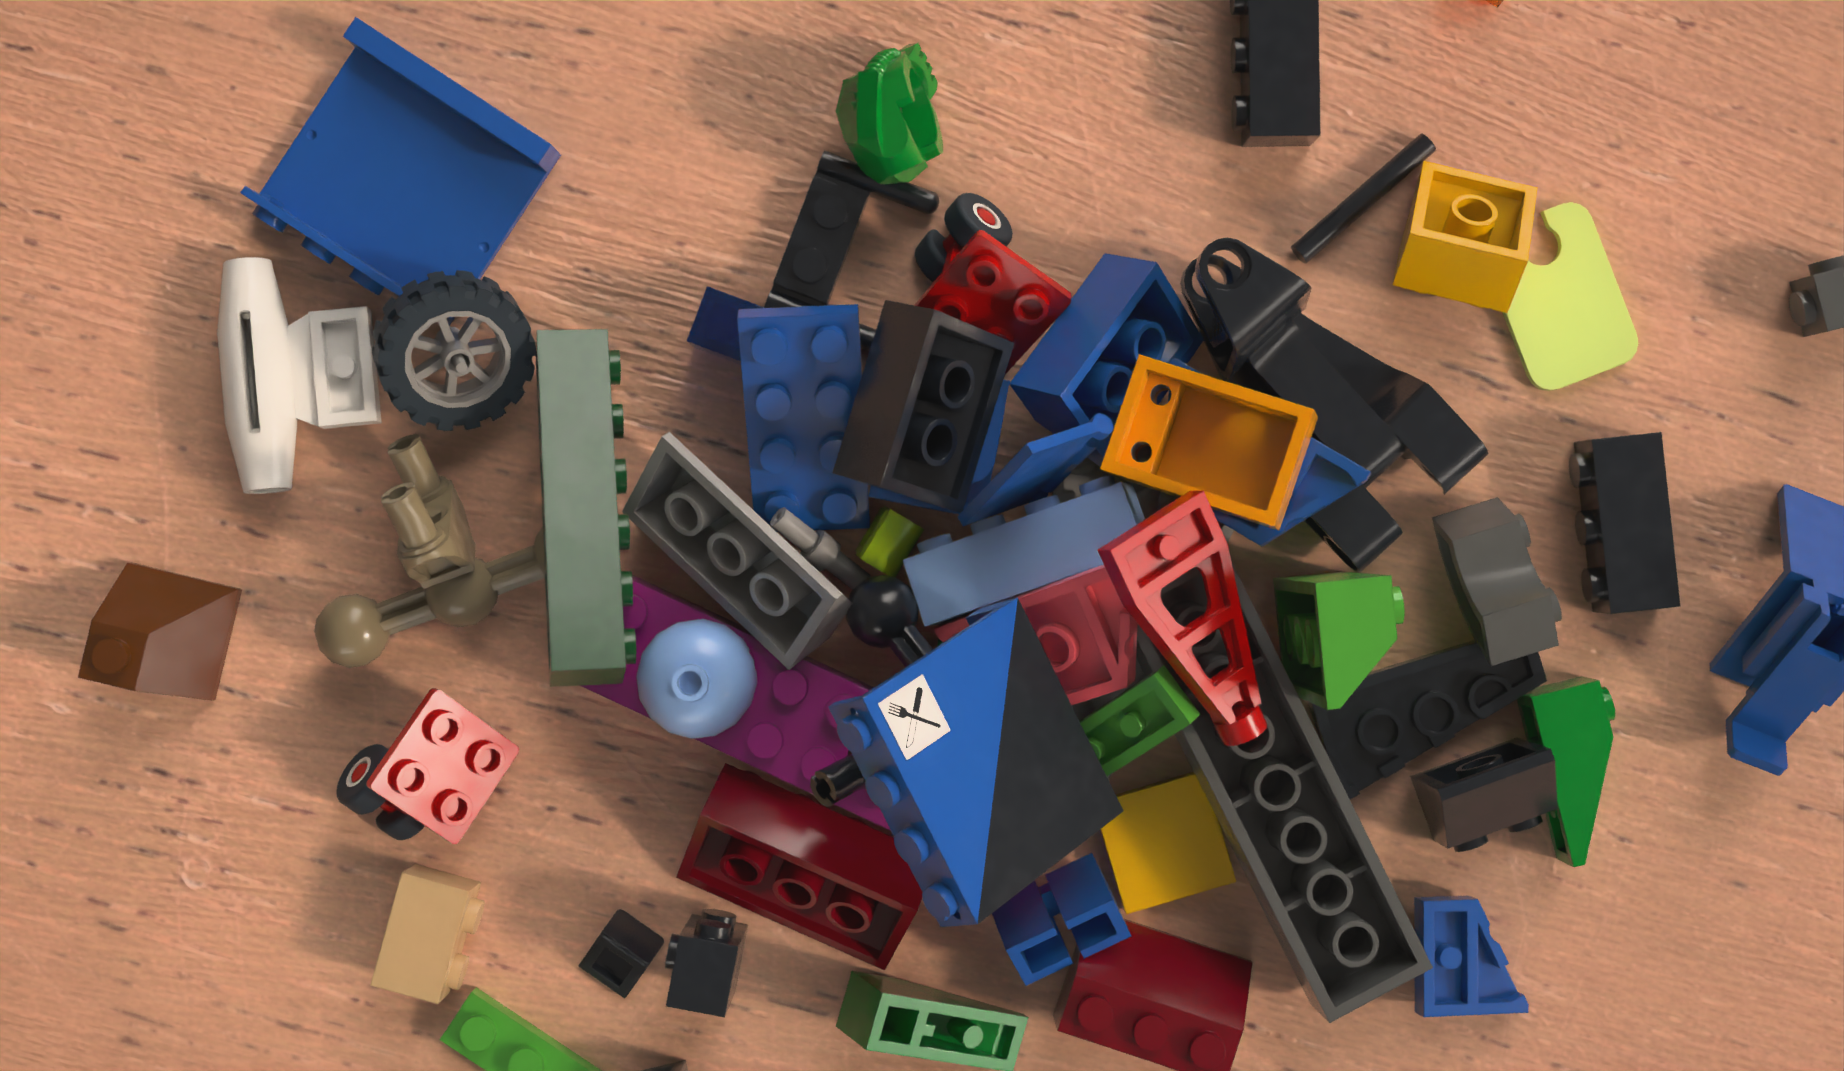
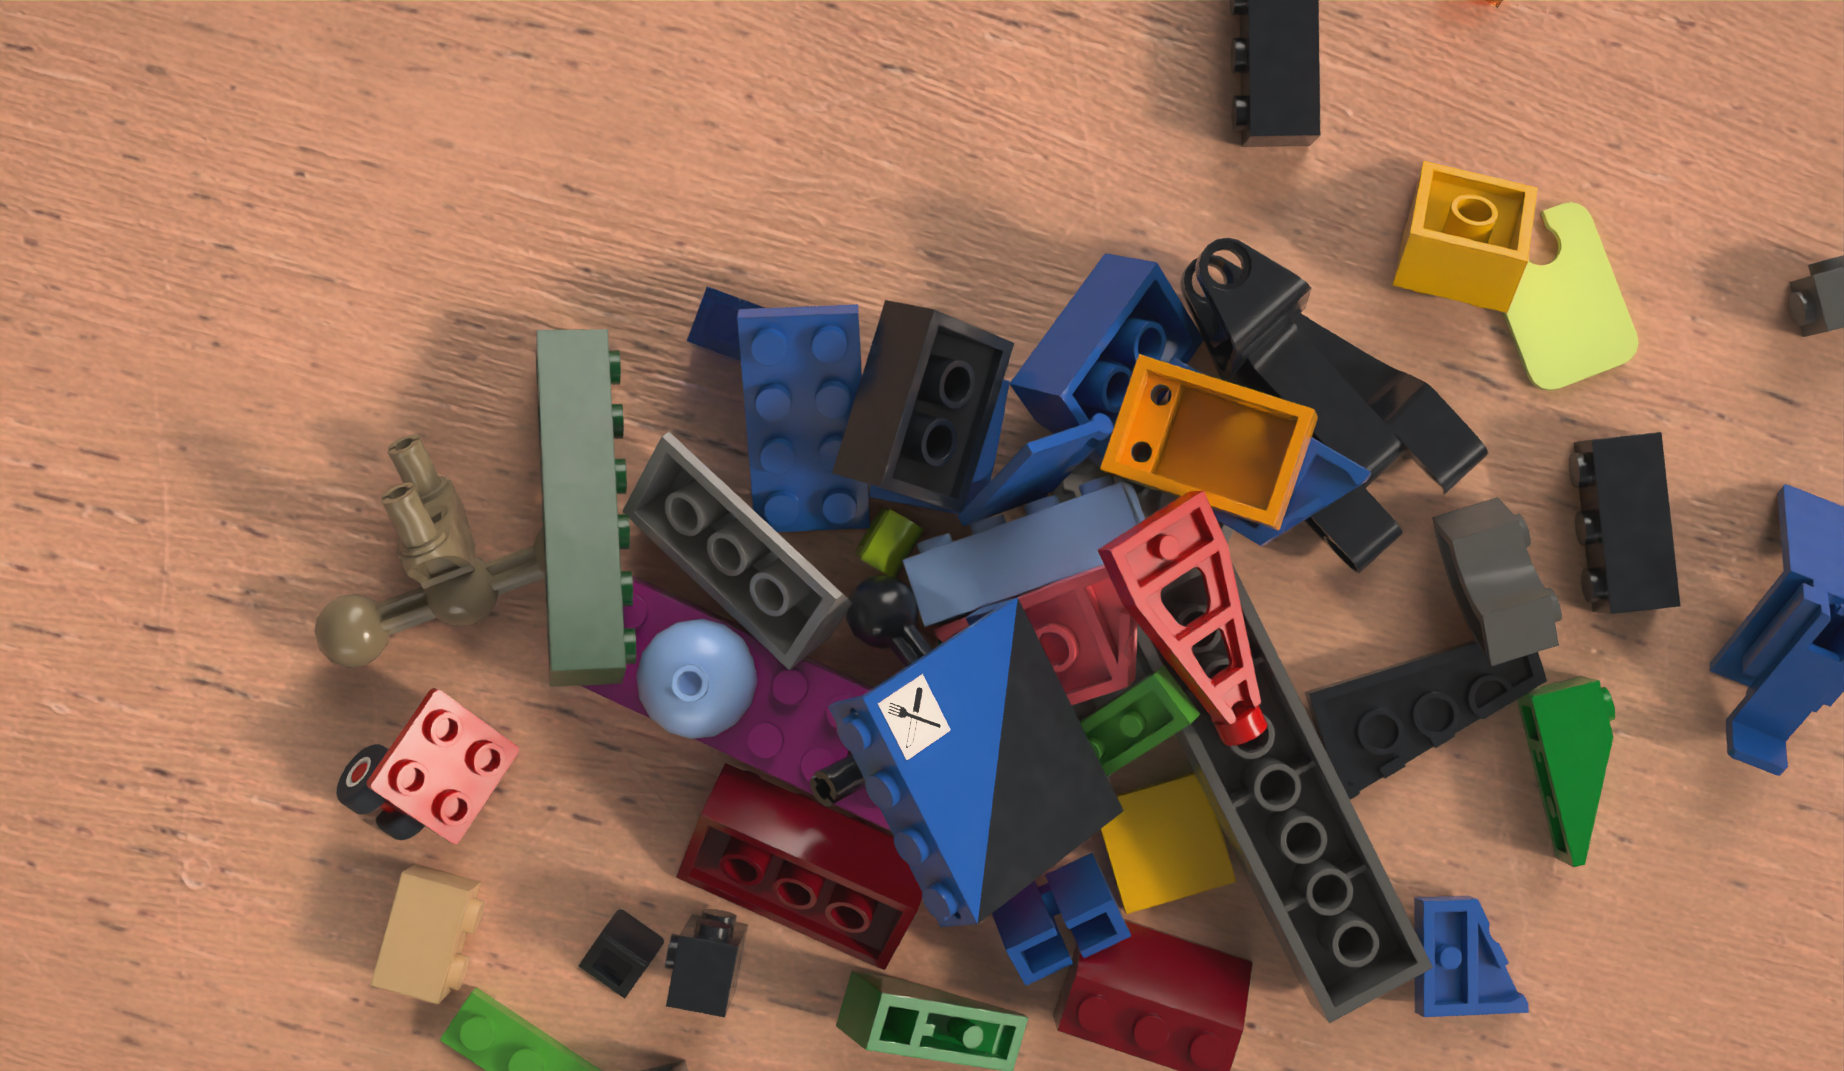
reddish brown slope [78,562,242,701] -> none
white plate [217,257,382,494] -> none
blue panel [240,17,561,326] -> none
black wheel [372,270,536,431] -> none
black plate [764,150,939,351] -> none
light grey bar [770,507,870,590] -> none
green helmet [835,43,943,185] -> none
red plate [915,193,1072,374] -> none
bright green slope [1273,571,1405,710] -> none
black bar [1291,133,1436,264] -> none
black slope [1410,737,1558,852] -> none

